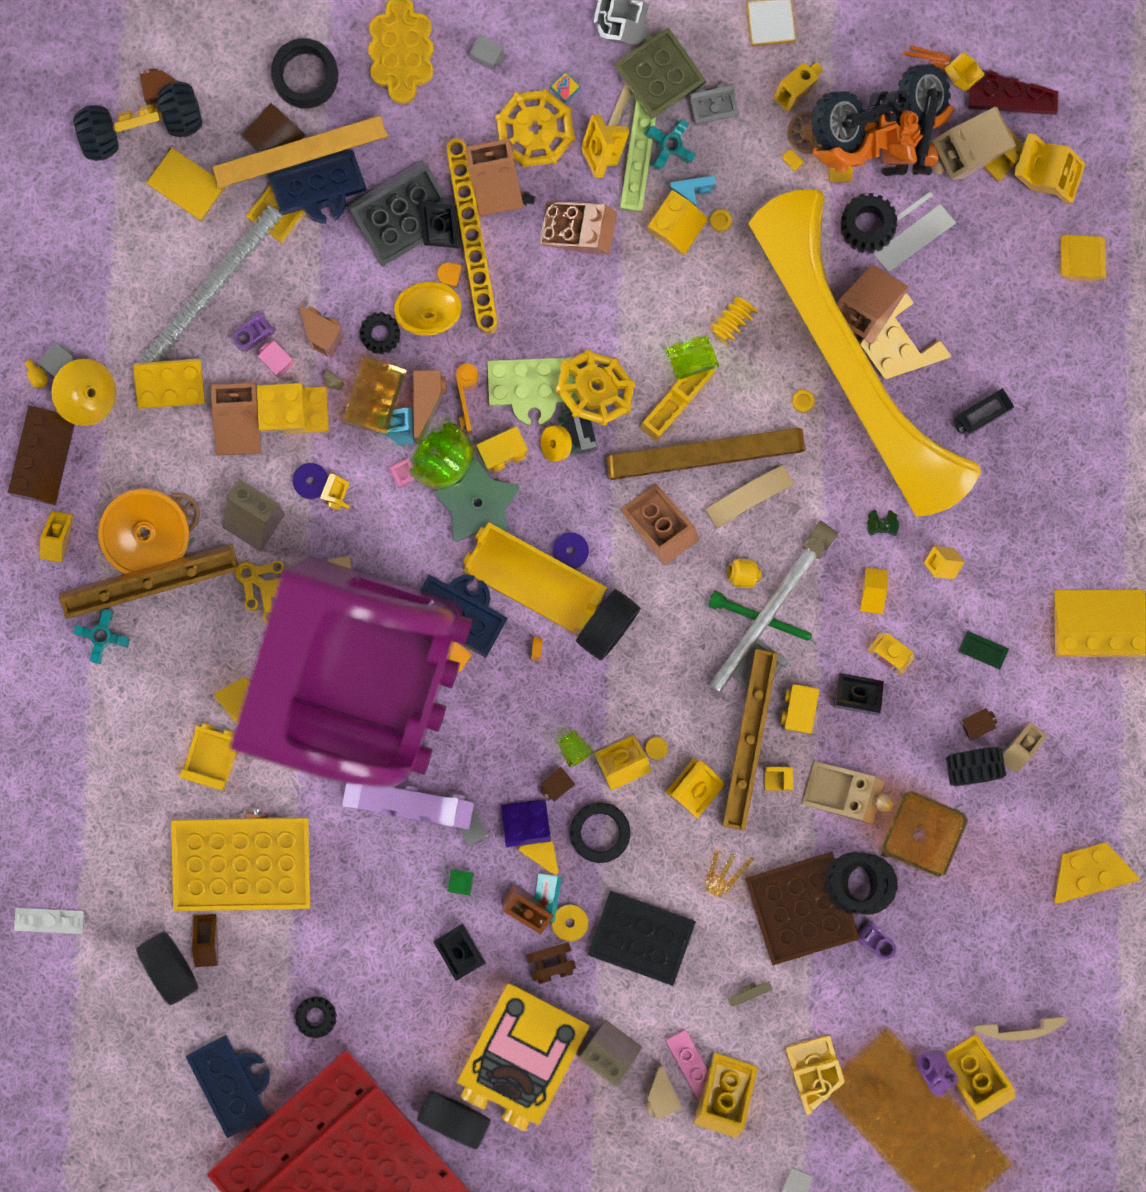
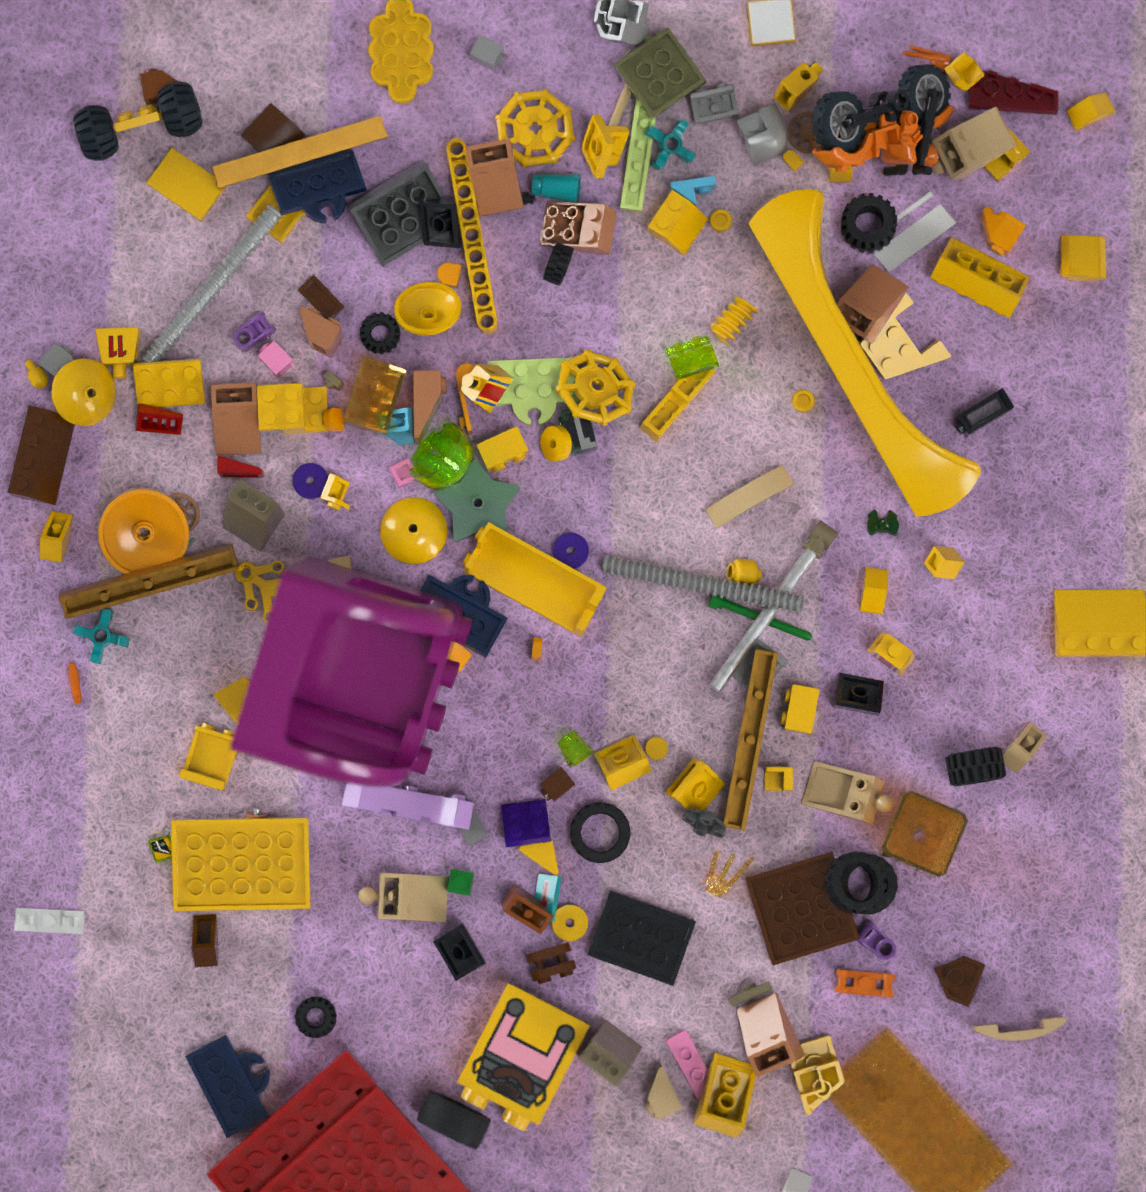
black tyre [136,931,199,1005] -> none
black tyre [271,38,339,109] -> none
tile [550,71,581,103] -> none
black tyre [576,589,641,661] -> none
pearl gold beam [605,428,806,480] -> none
nougat slope [620,484,700,566] -> none
medium lavender piece [916,1050,958,1097] -> none
yellow slope [944,1034,1016,1121] -> none
dark green tile [958,631,1009,670] -> none
reddish brown brick [960,708,997,741] -> none
yellow bracket [1015,133,1086,204] -> none
yellow wing [1054,842,1139,904] -> none
none -> orange piece [68,662,81,705]
none -> yellow torso [96,327,141,380]
none -> red slope [136,404,183,435]
none -> slope [148,834,172,863]
none -> red slope [217,456,264,478]
none -> reddish brown tile [298,275,345,319]
none -> light orange tile [323,408,345,432]
none -> tan slope [358,873,448,922]
none -> yellow dish [380,497,448,564]
none -> yellow torso [460,364,513,413]
none -> teal plant [532,173,581,203]
none -> black tyre [543,242,574,286]
none -> light grey piece [602,554,804,614]
none -> dark grey dish [682,809,726,838]
none -> light grey brick [737,105,788,167]
none -> slope [737,992,805,1078]
none -> orange plate [834,969,895,997]
none -> yellow slope [930,237,1030,318]
none -> reddish brown plate [934,956,986,1007]
none -> light orange slope [981,206,1026,256]
none -> yellow slope [1066,93,1116,131]

